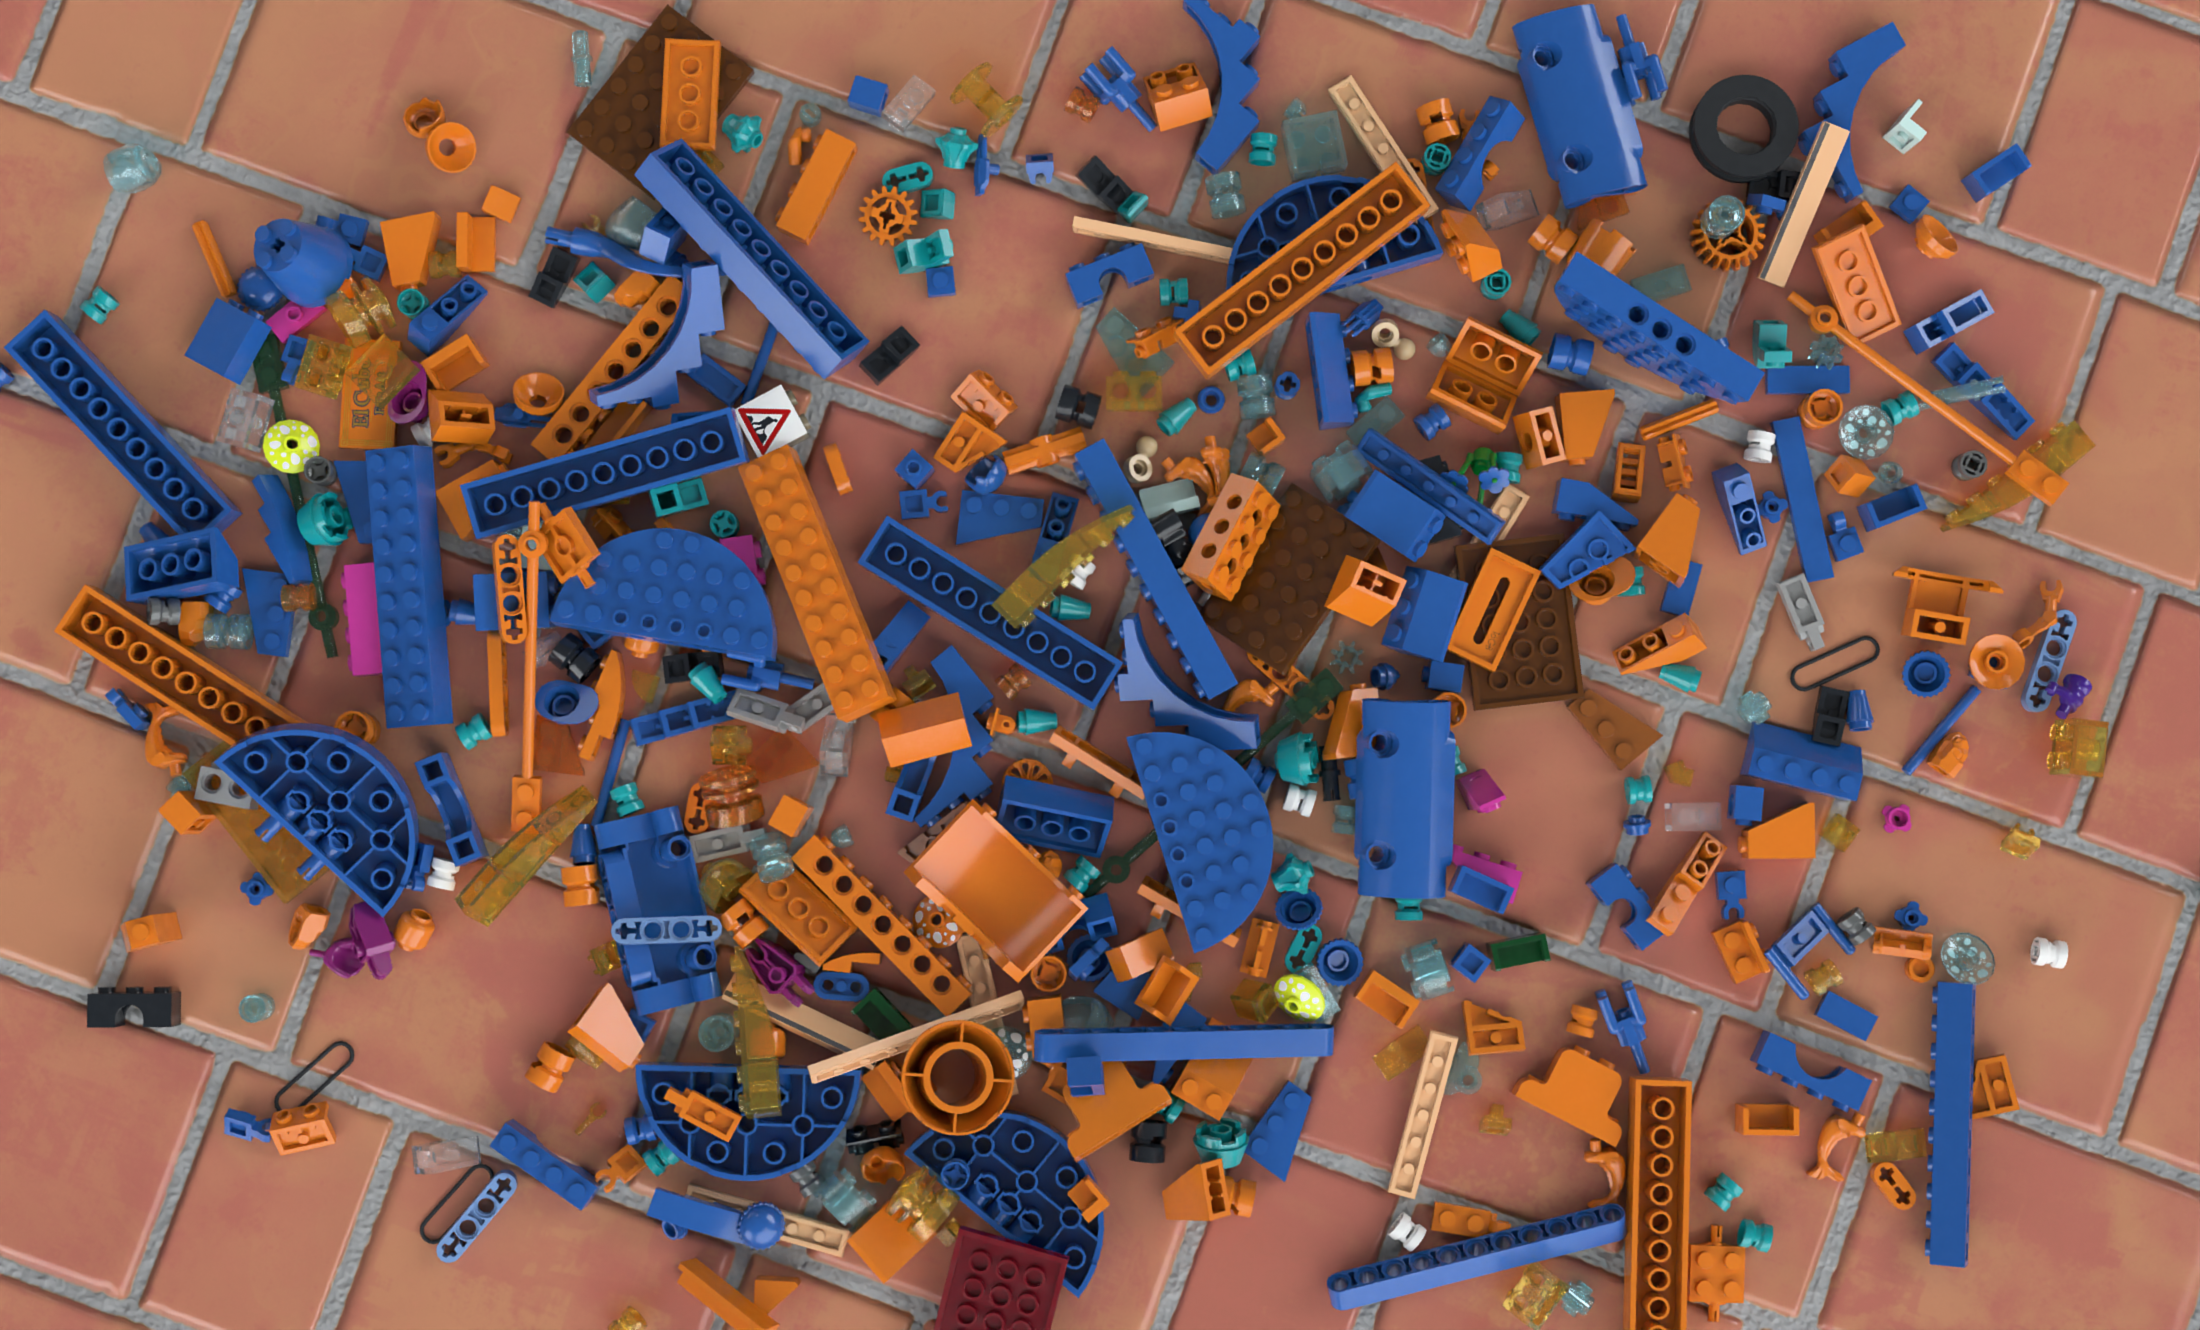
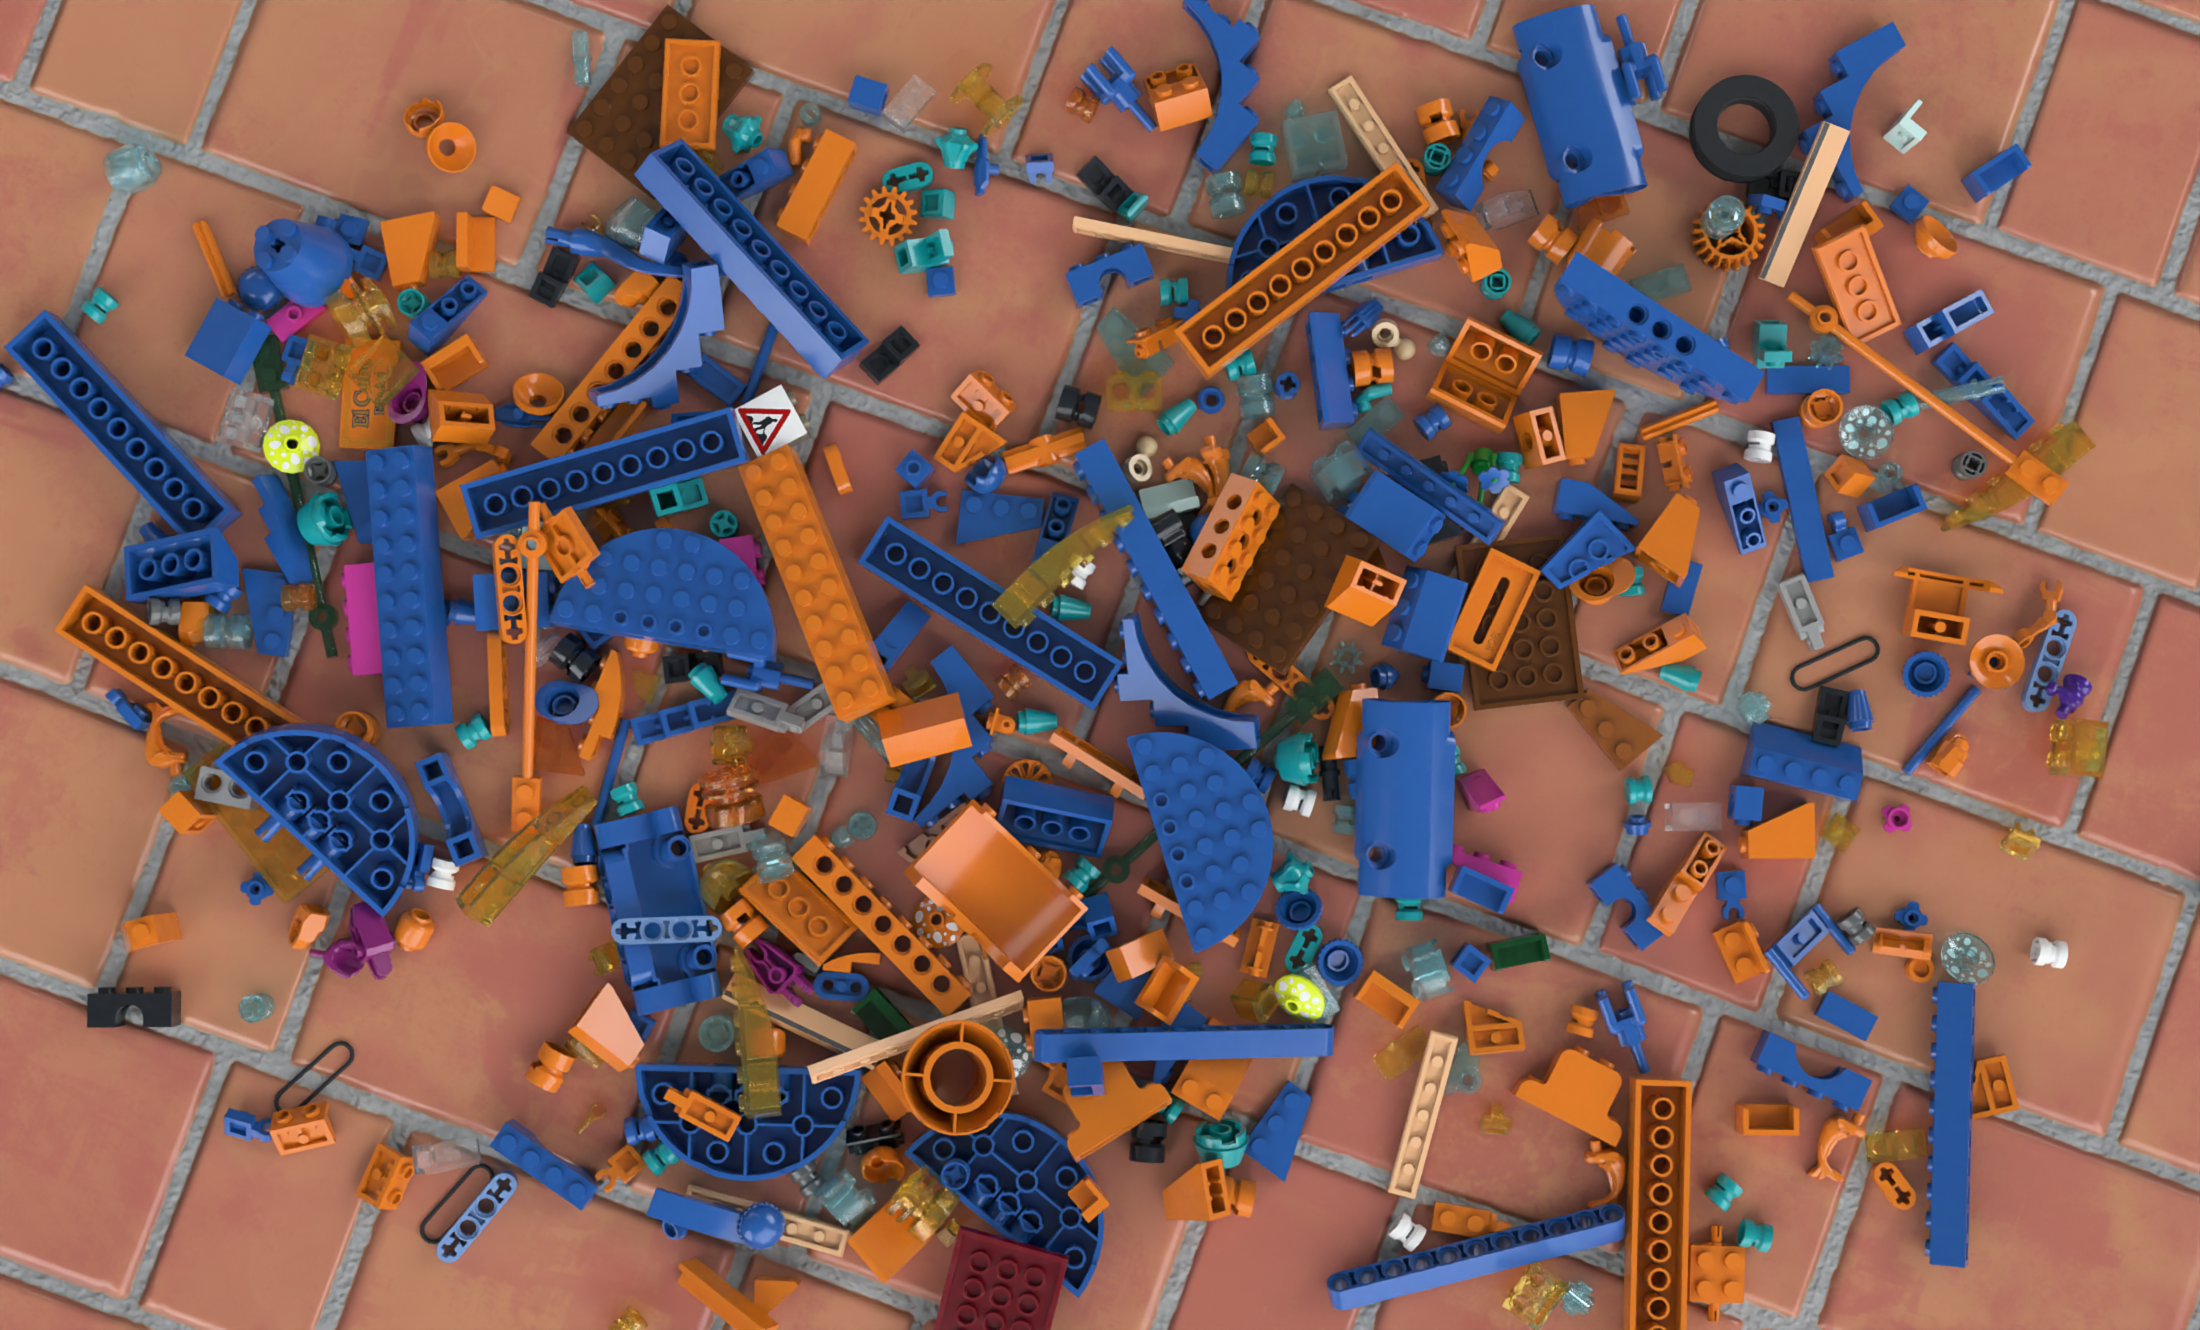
none -> orange bracket [355,1143,418,1210]
none -> blue slope [718,148,795,201]
none -> clear light blue wheel [848,812,878,840]
none -> clear light blue axle [854,715,890,765]
none -> clear yellow wheel [1243,168,1274,199]

